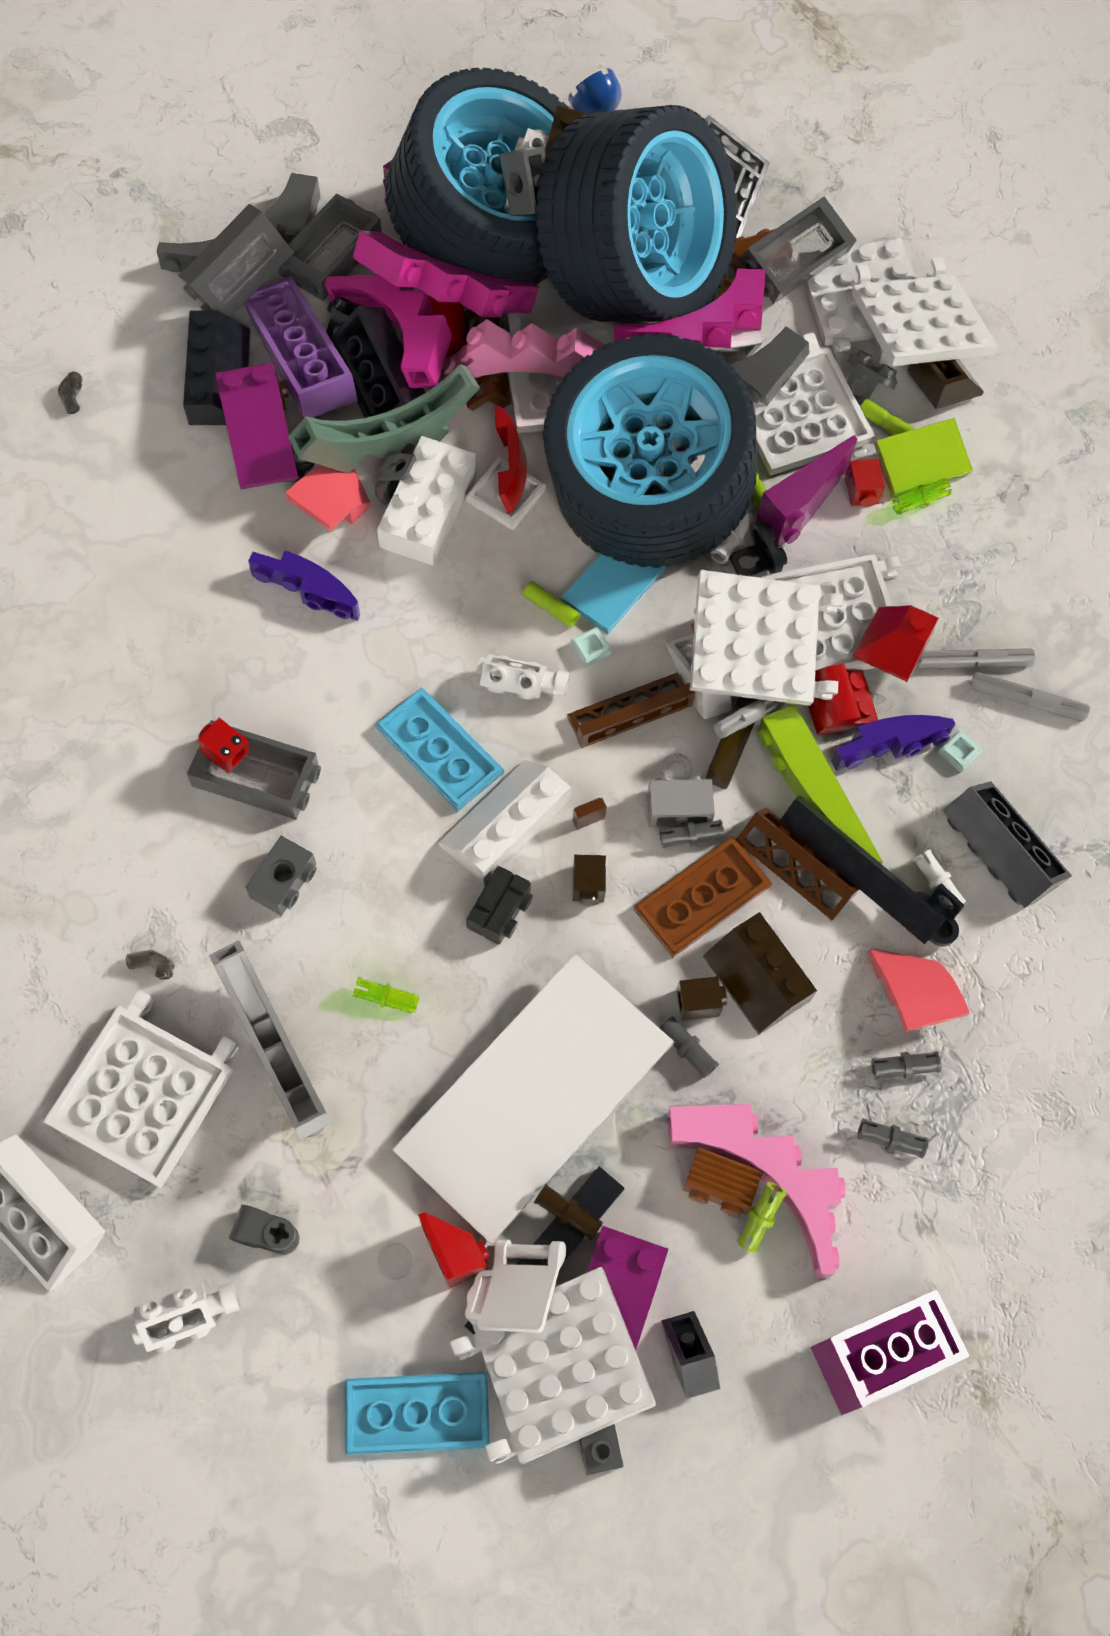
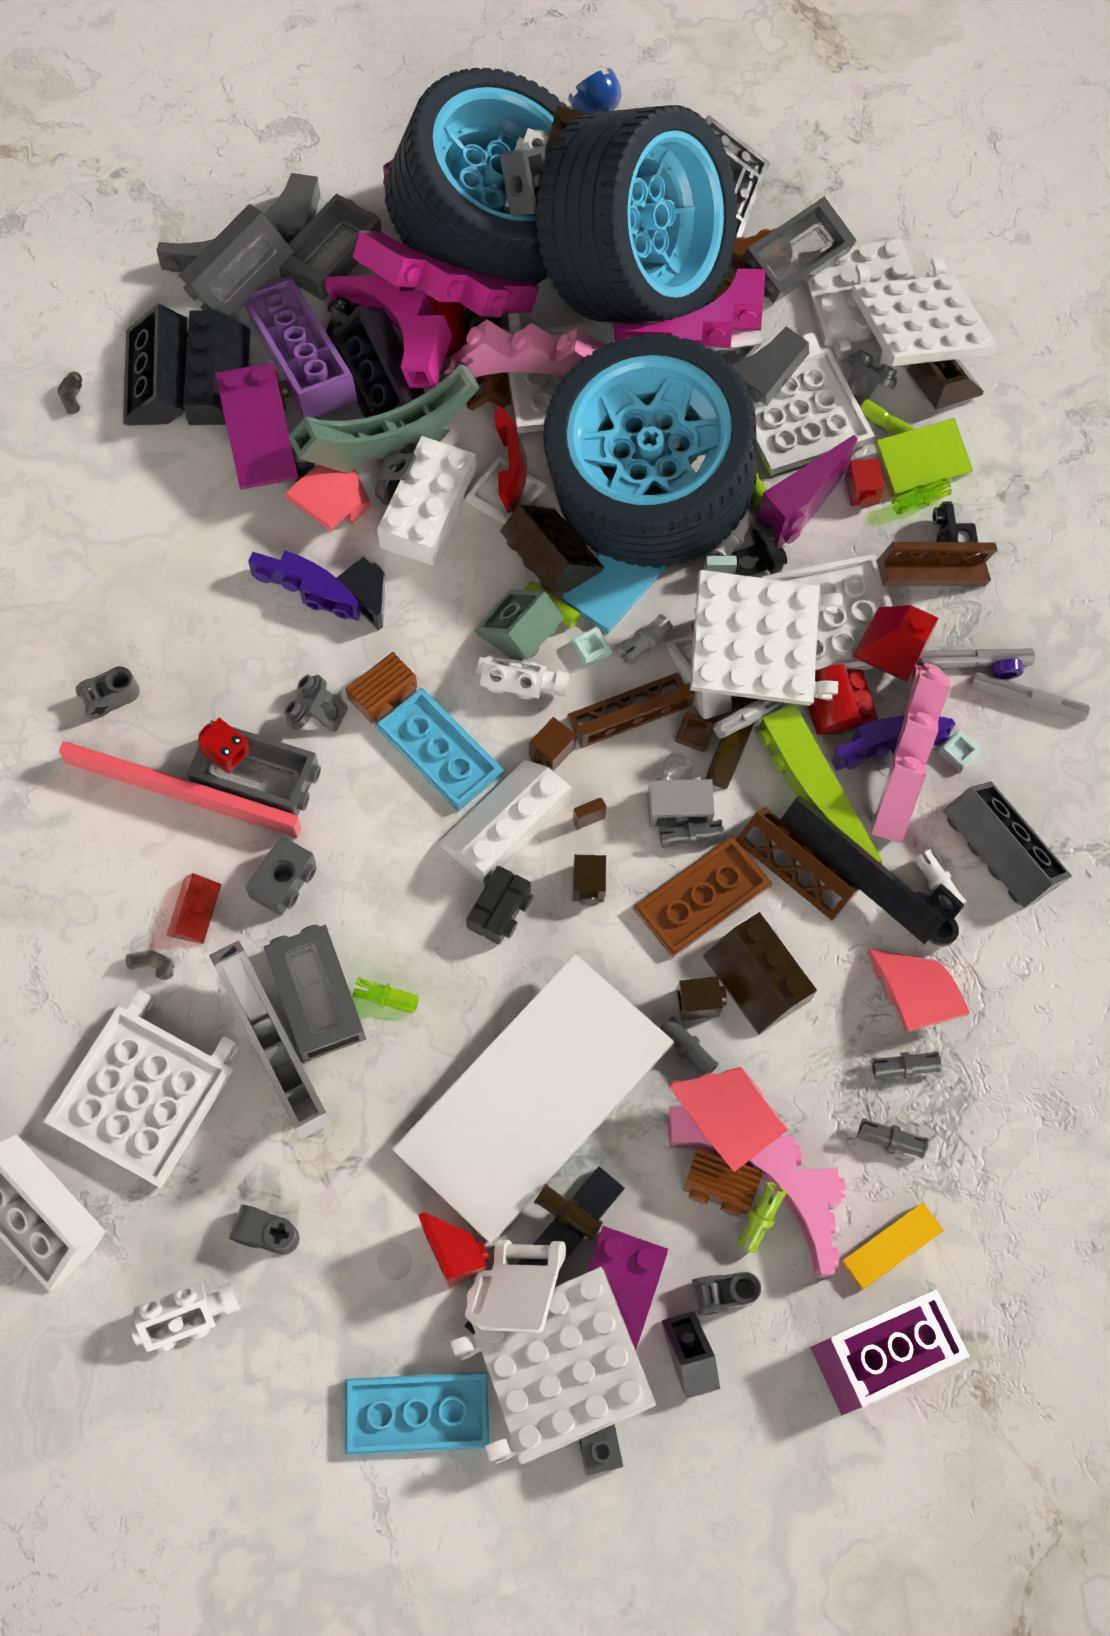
none -> coral tile [59,741,302,838]
none -> dark grey piece [75,666,140,719]
none -> black slope [123,303,188,426]
none -> clear red slope [167,873,222,944]
none -> dark grey piece [263,924,366,1062]
none -> dark grey bracket [284,675,348,732]
none -> black slope [337,556,385,630]
none -> dark orange brick [346,652,417,723]
none -> sand green slope [474,589,565,660]
none -> dark brown slope [500,504,605,593]
none -> reddish brown brick [529,717,577,772]
none -> light grey pin [617,614,673,665]
none -> coral slope [669,1067,788,1172]
none -> reddish brown tile [675,712,715,752]
none -> dark grey piece [692,1272,761,1316]
none -> light aqua tile [704,556,737,574]
none -> yellow tile [841,1202,944,1291]
none -> bright pink arch [871,663,950,843]
none -> reddish brown fence [876,542,998,586]
none -> black bracket [932,501,978,542]
none -> dark purple tile [992,659,1024,680]

